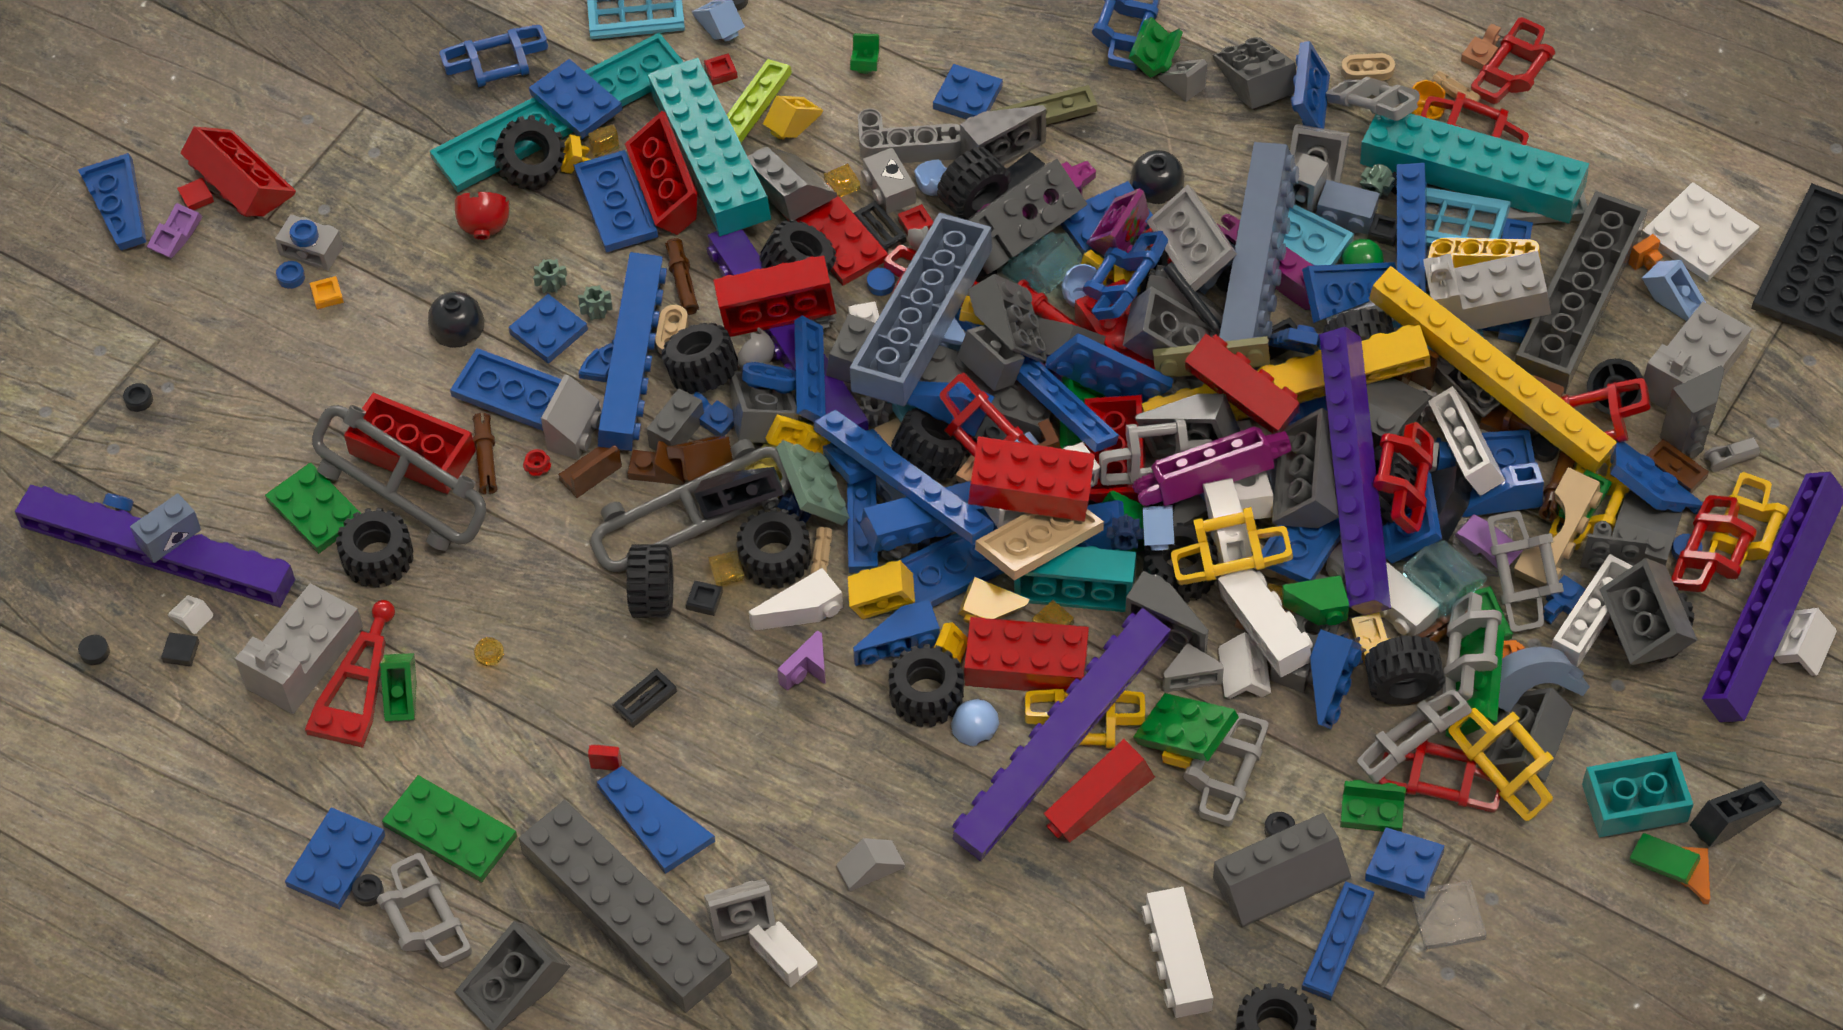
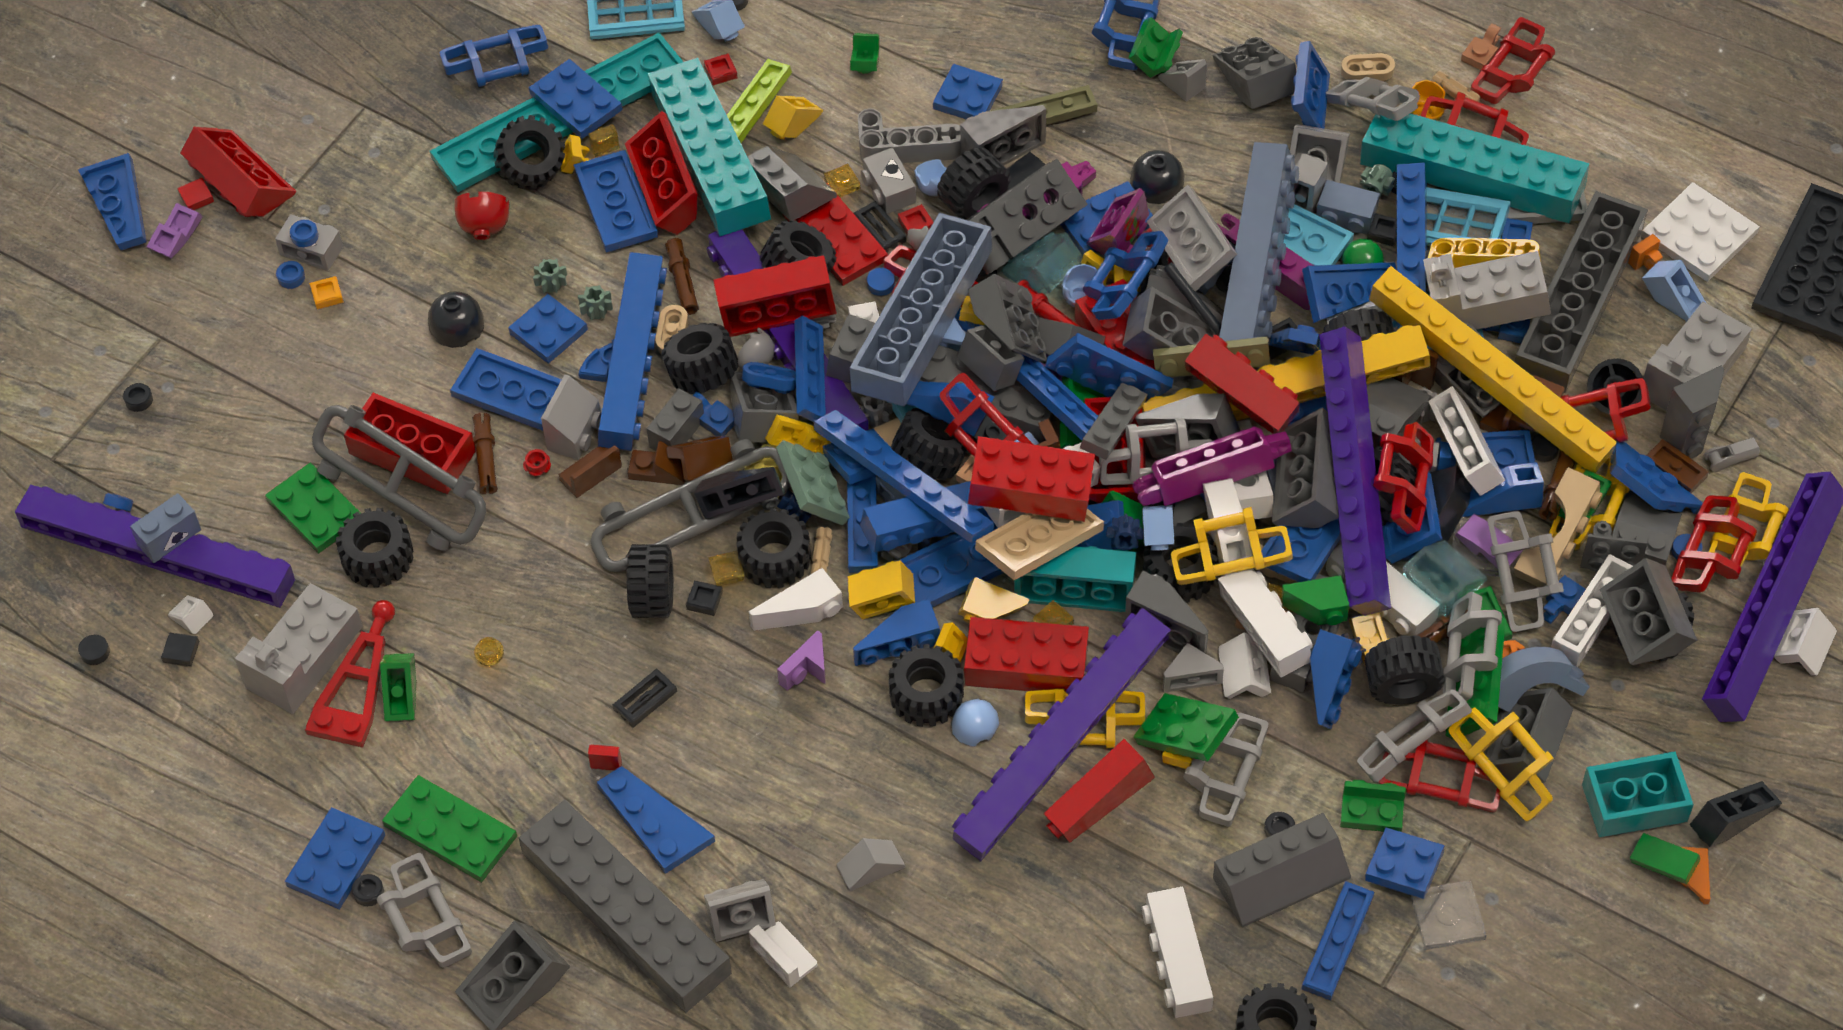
none -> dark grey plate [1080,383,1148,460]

